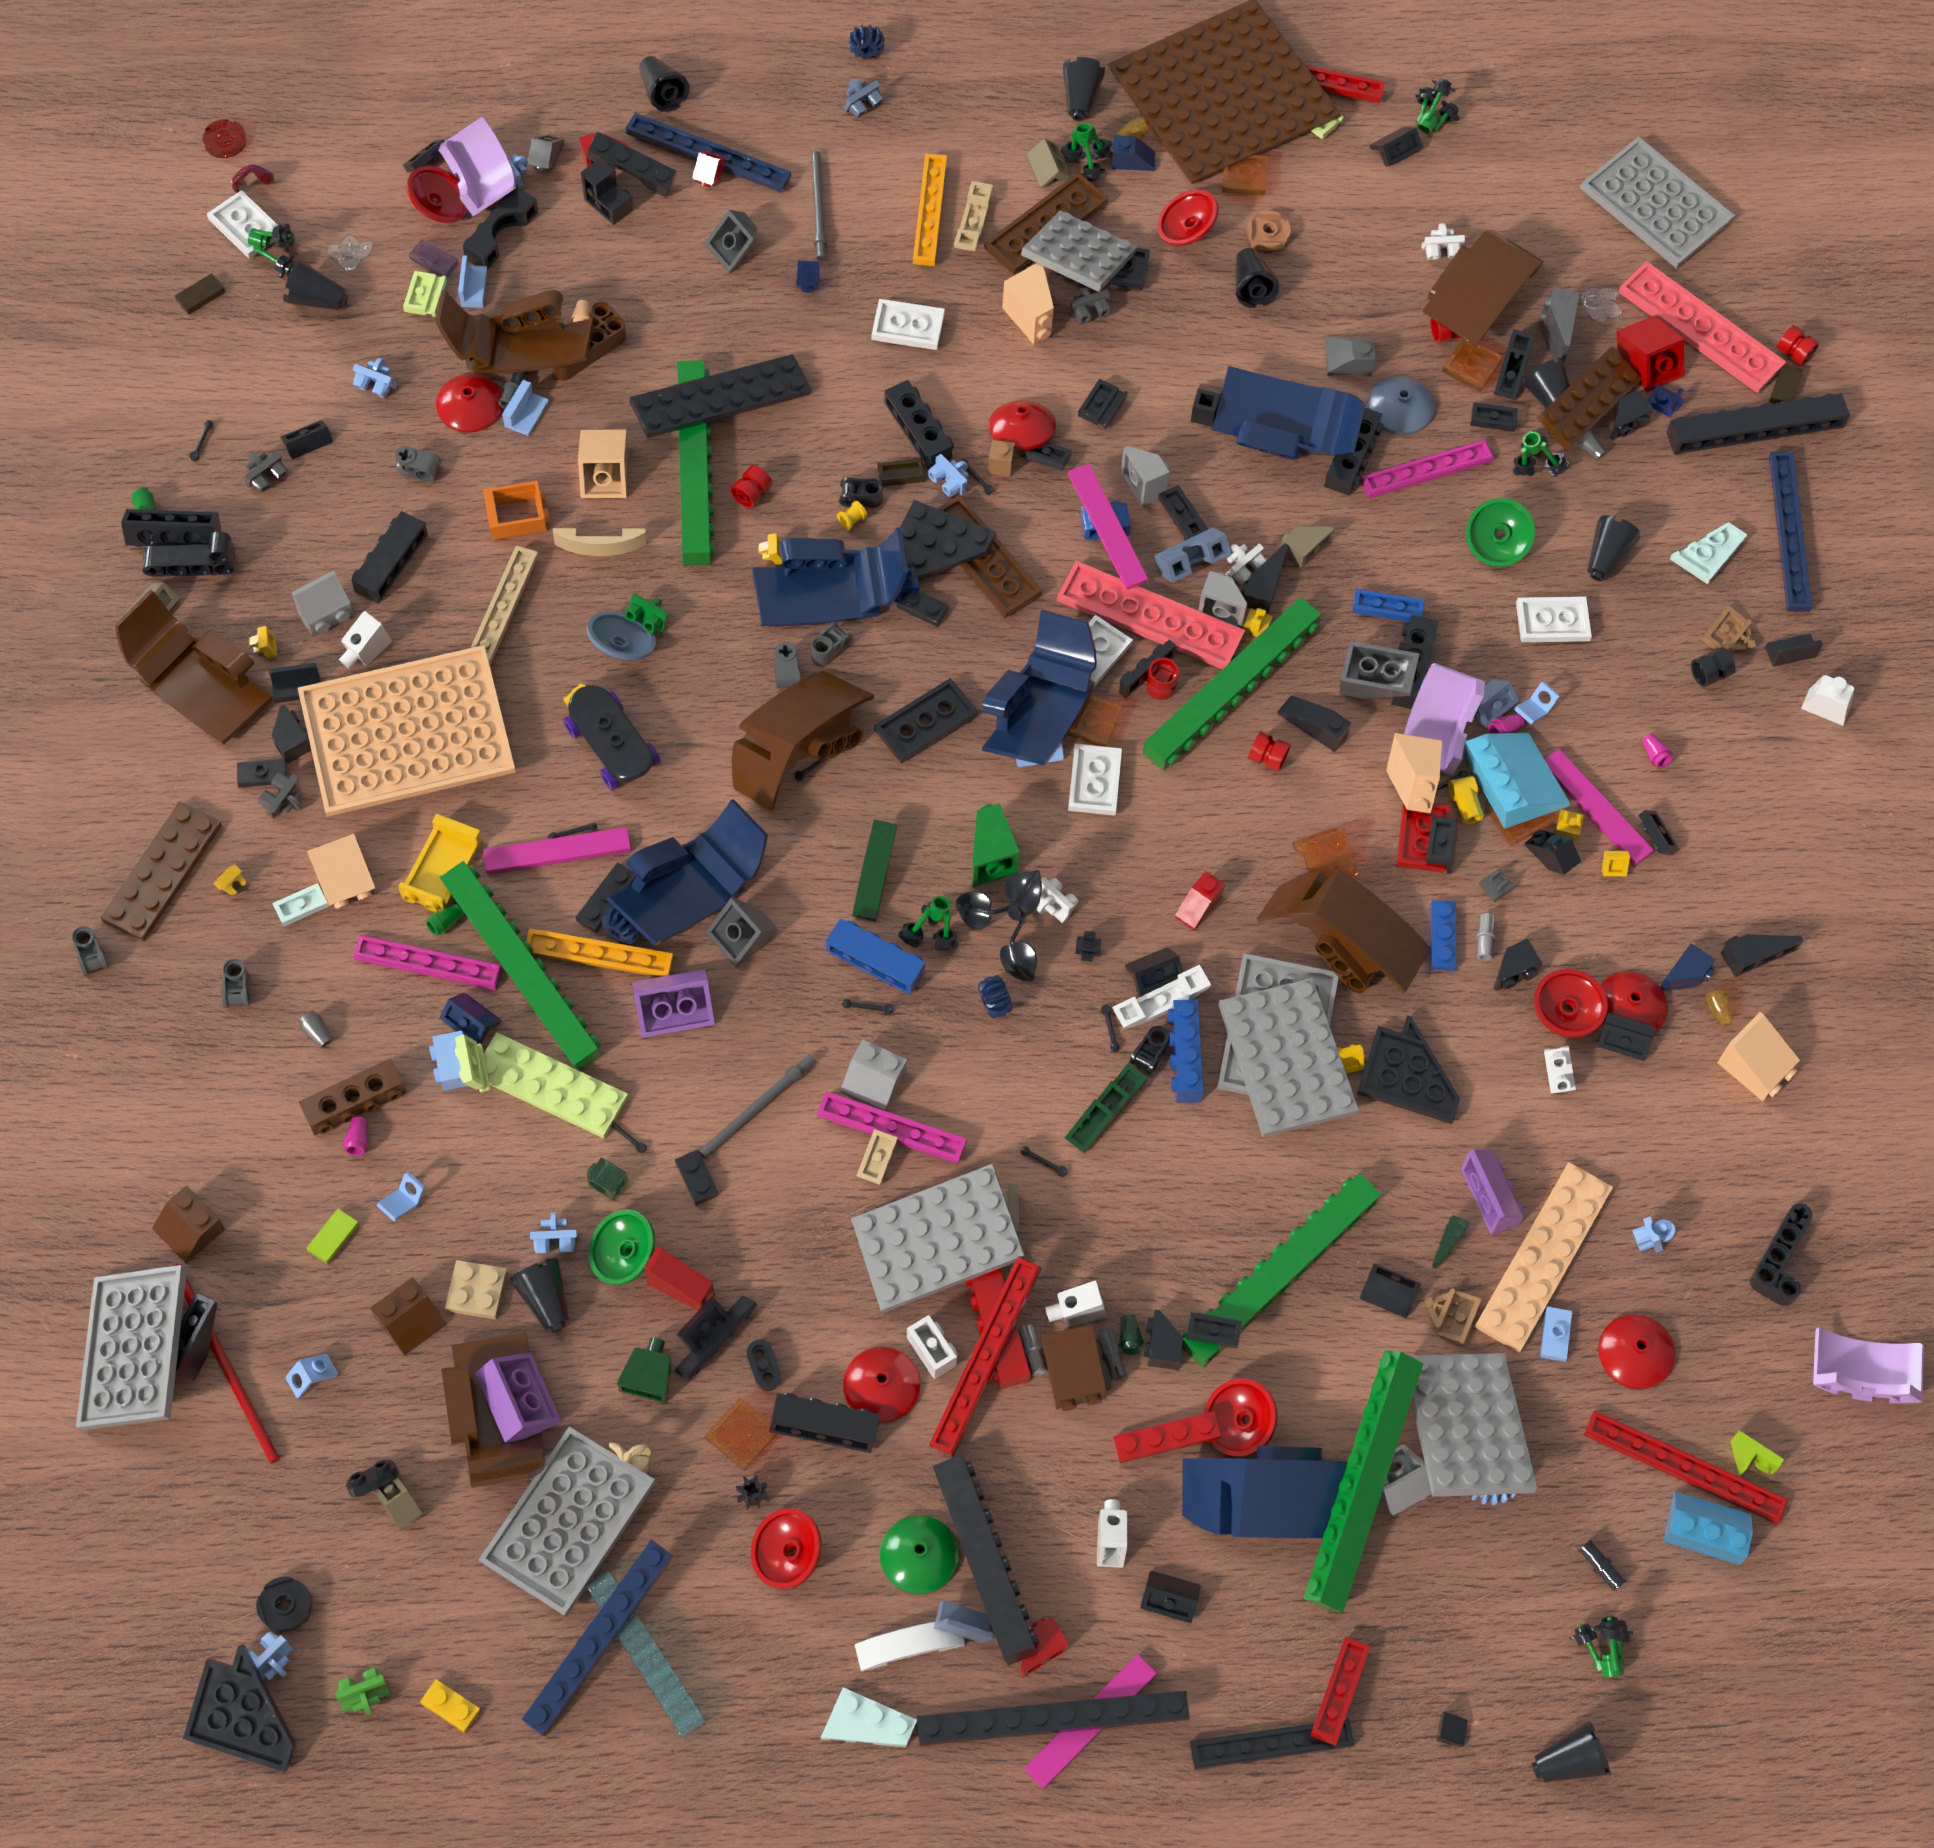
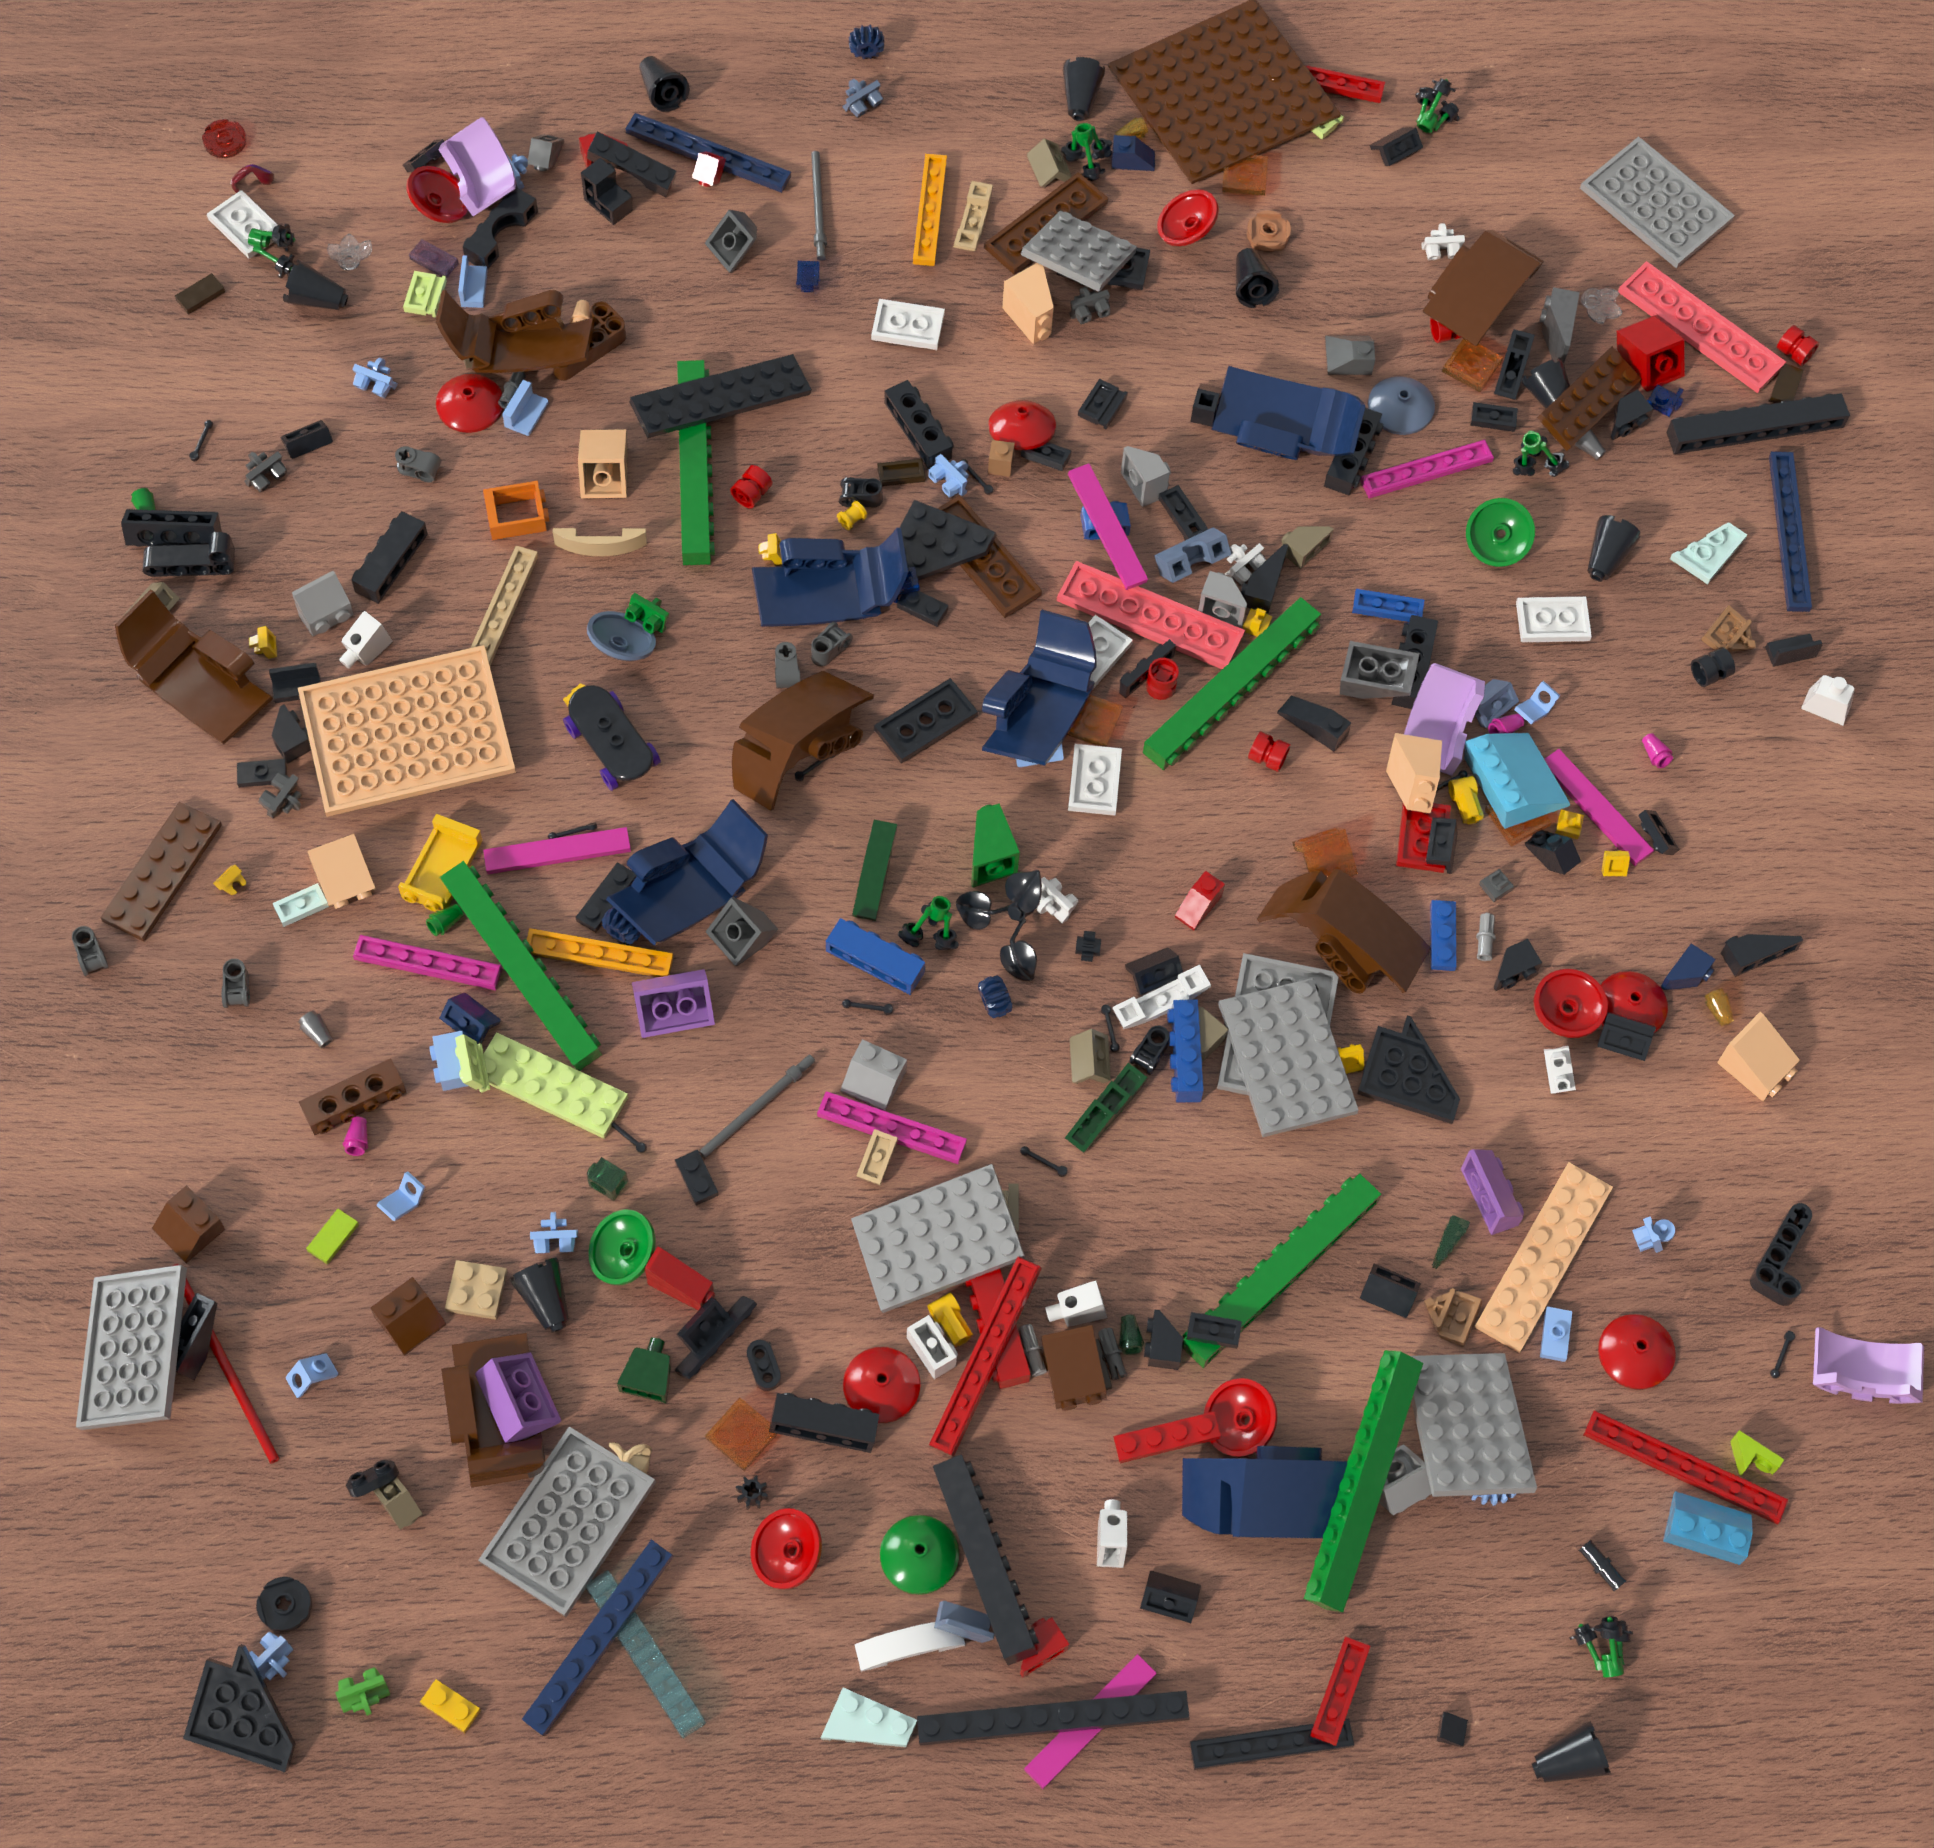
none -> yellow piece [927,1293,973,1347]
none -> dark tan panel [1070,1029,1111,1084]
none -> dark tan slope [1198,1007,1229,1062]
none -> black hinge [1770,1331,1795,1379]

